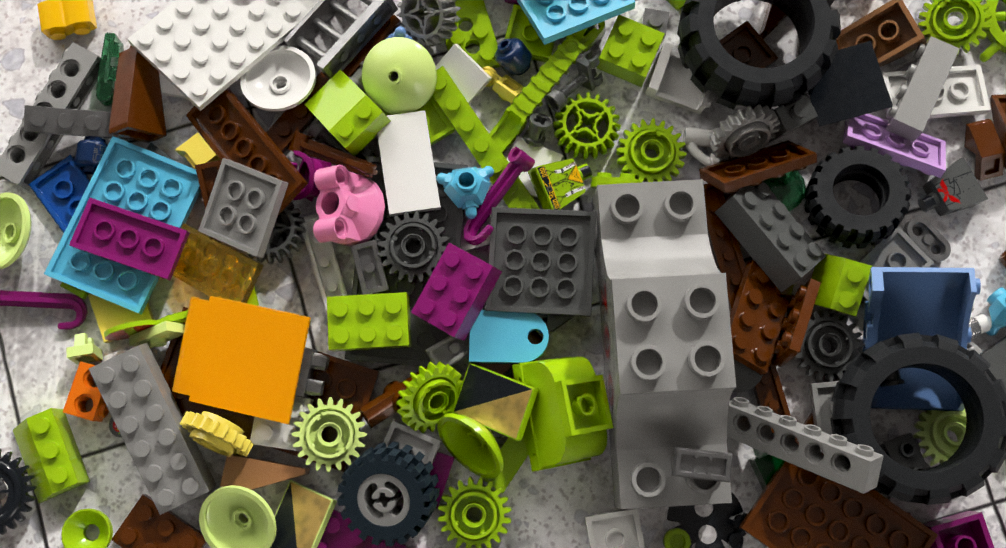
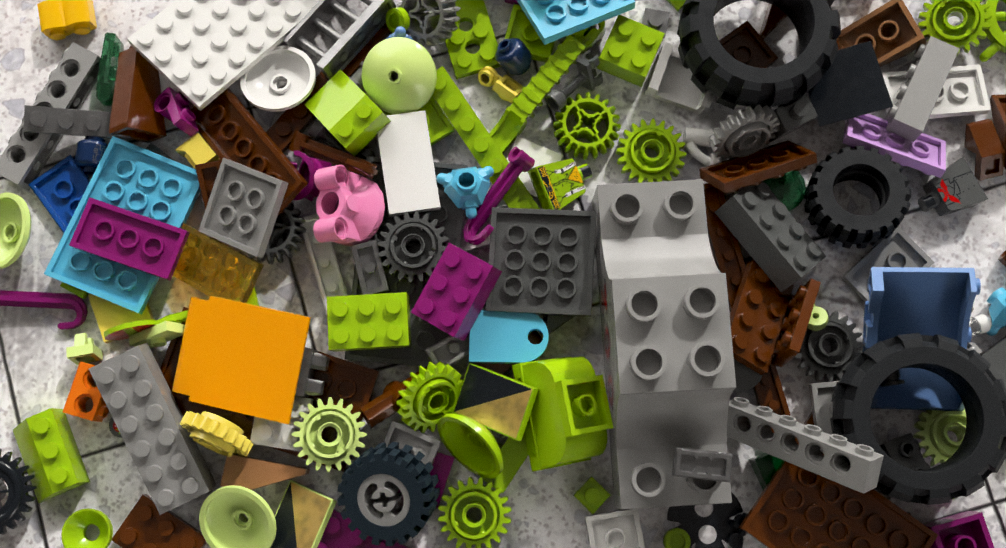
white tile [436,44,492,105] -> none
dark grey bush [523,113,551,147] -> none
lime plate [590,172,640,189] -> none
lime slope [812,253,872,317] -> none
flat silver plate [903,217,951,263] -> none
none -> magenta plate [154,87,199,137]
none -> lime tile [386,7,410,33]
none -> lime plate [573,476,611,514]
none -> yellowish green piece [807,304,829,331]

